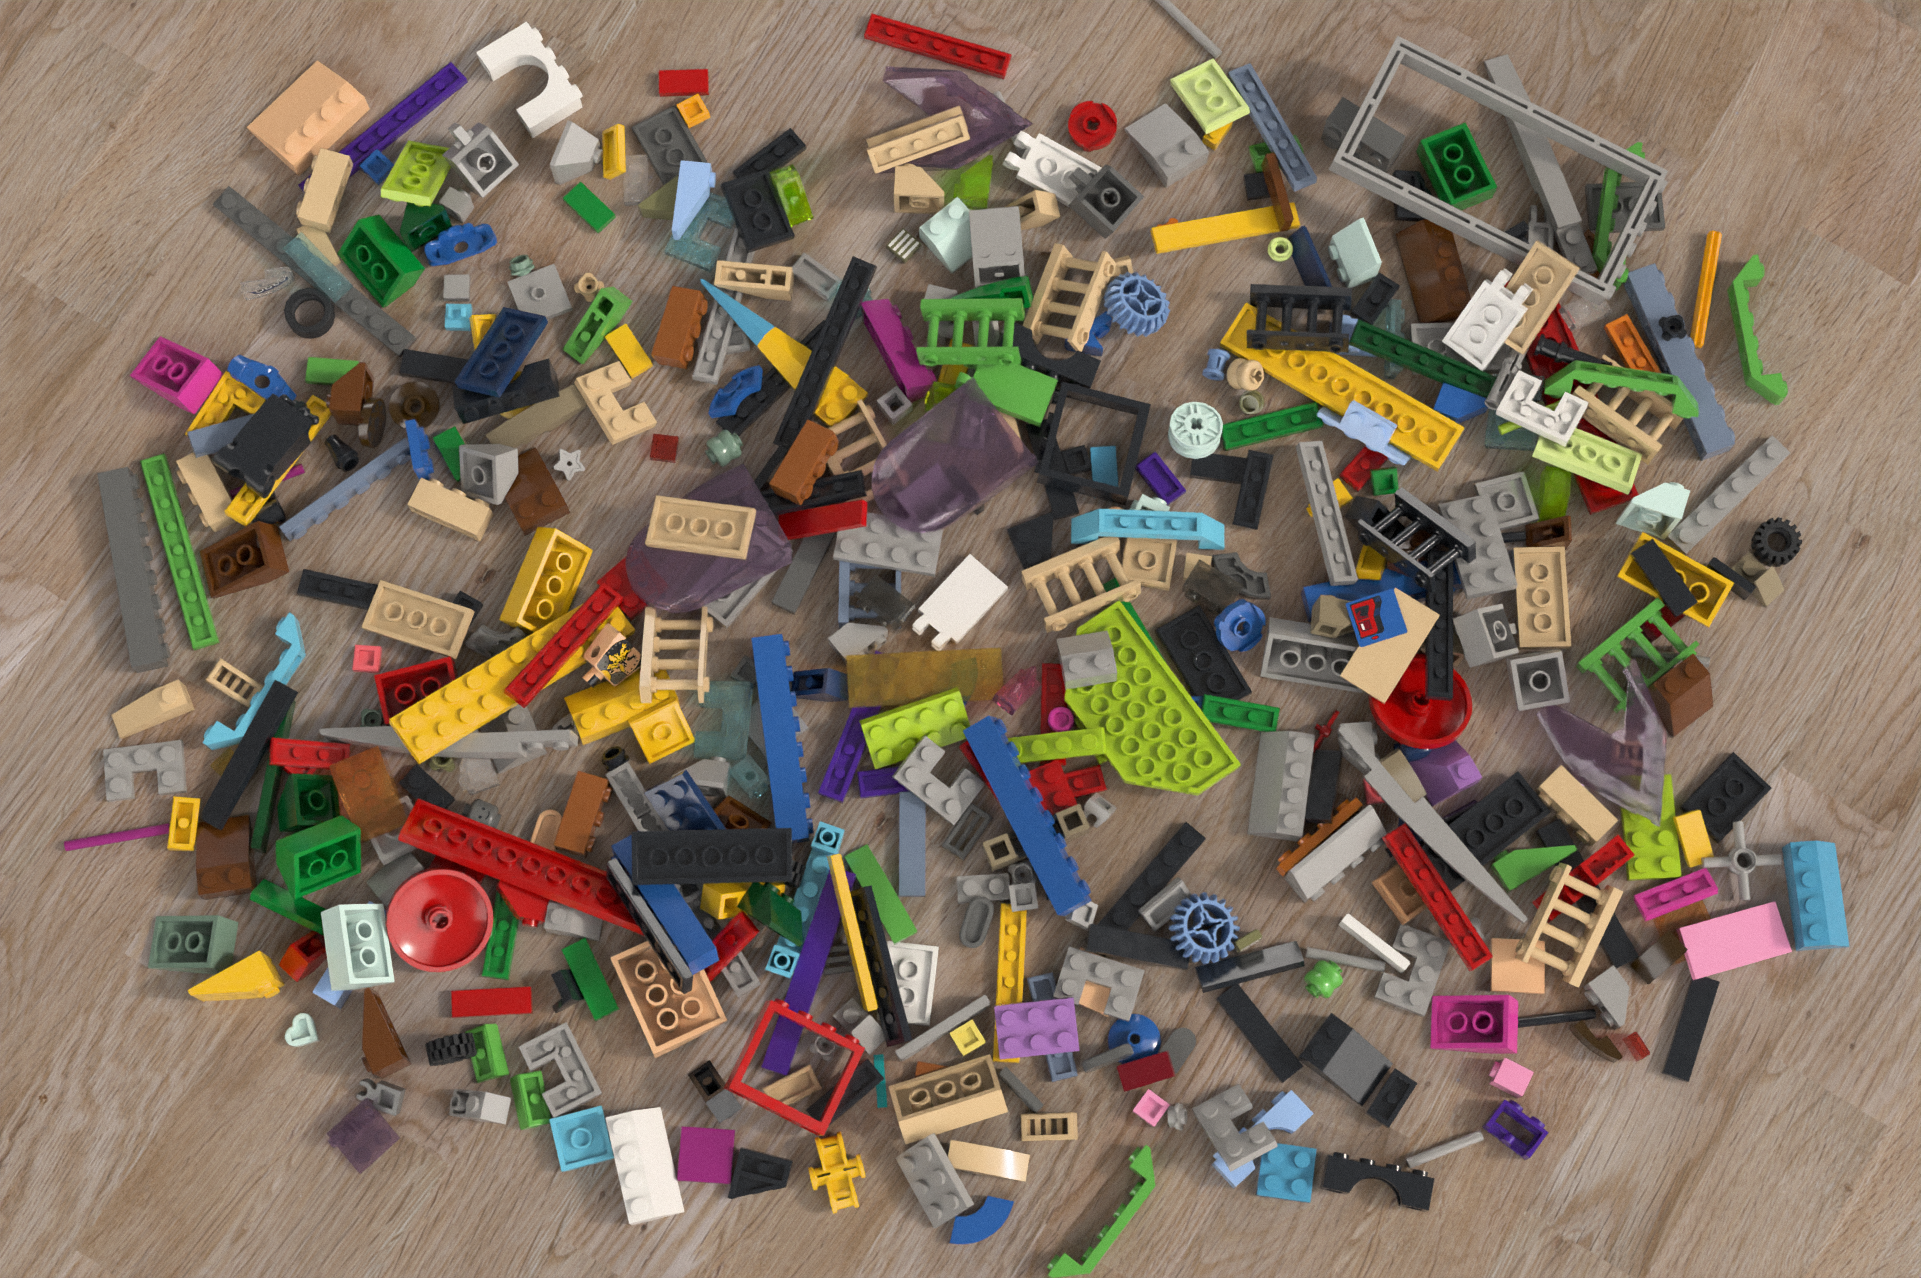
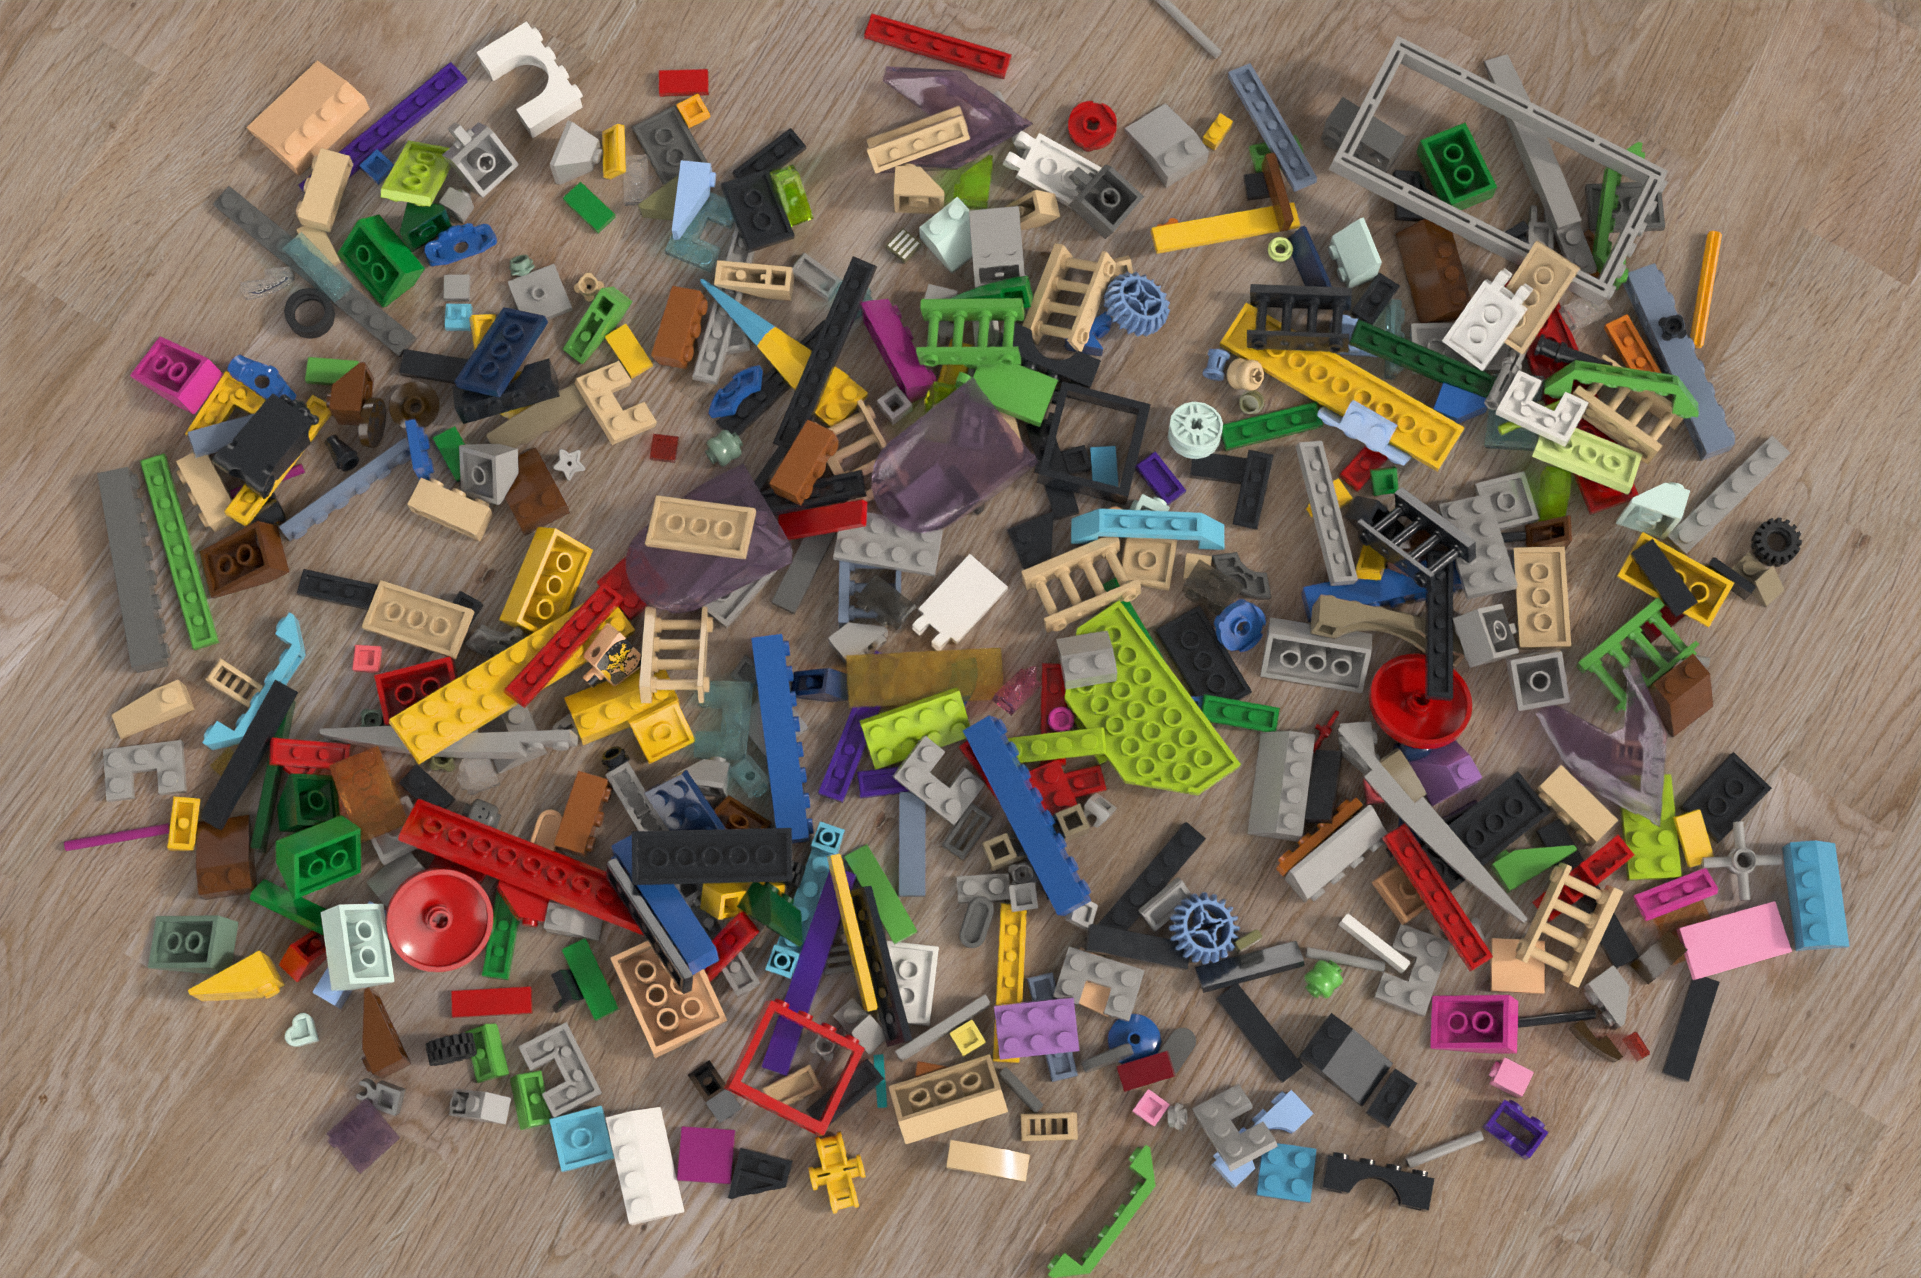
light grey plate [895,1133,974,1229] -> none
blue tile [950,1196,1014,1245] -> none
yellowish green tile [1170,58,1250,134] -> none
tan tile [1340,588,1440,704] -> none
sticker [1346,589,1408,647] -> none
bright green slope [1727,254,1788,405] -> none

